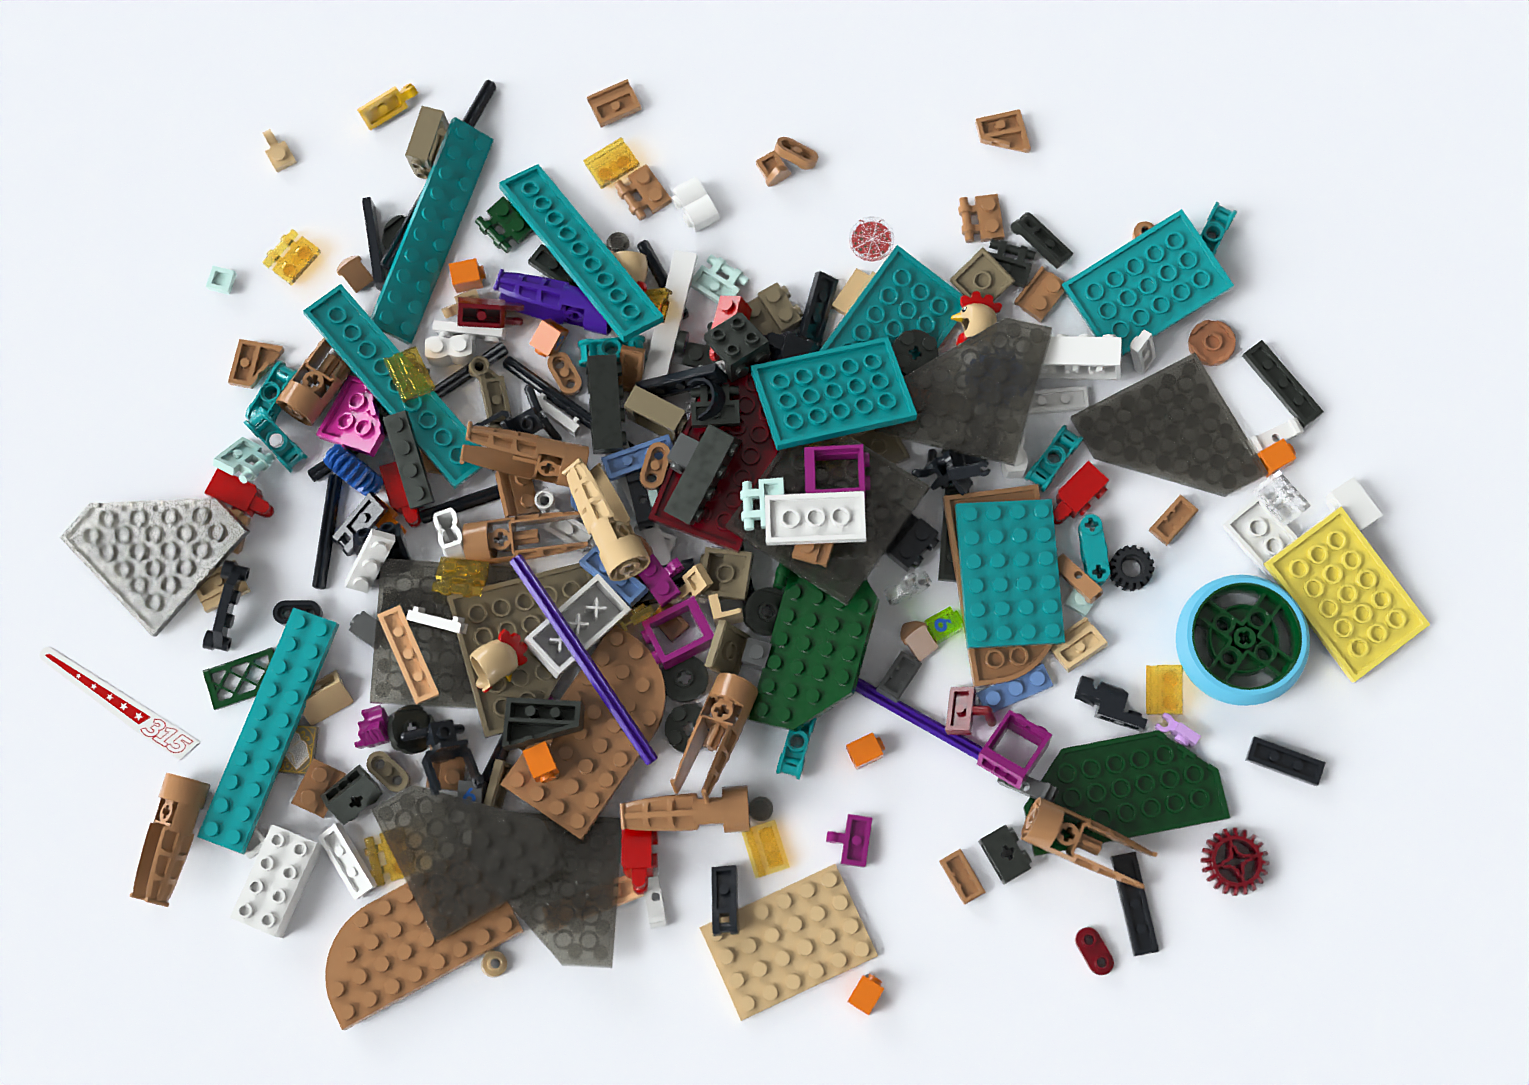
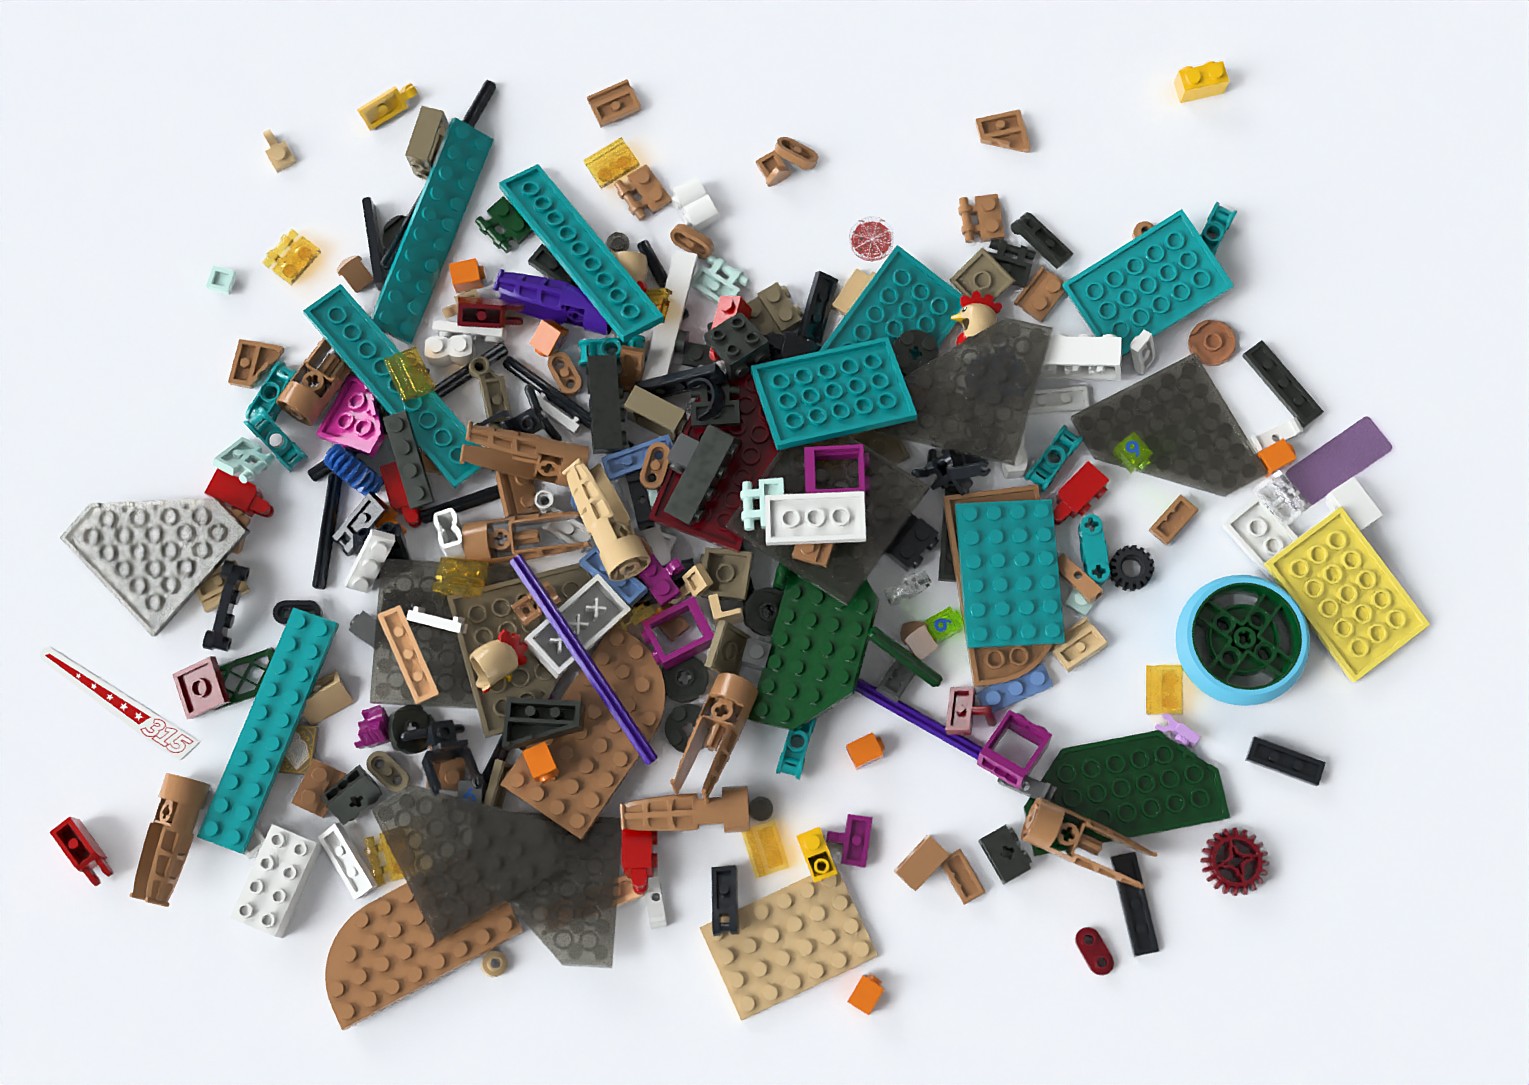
black plate [1074,675,1148,732] -> none
none -> red hinge [49,816,113,887]
none -> plate [172,656,230,720]
none -> medium nougat hips [511,581,562,626]
none -> medium nougat plate [670,223,714,259]
none -> yellow slope [796,826,838,883]
none -> dark green axle [867,626,943,687]
none -> medium nougat hinge [893,835,950,891]
none -> clear neon green brick [1112,432,1153,474]
none -> yellow brick [1174,61,1229,103]
none -> clear purple piece [1285,416,1392,505]

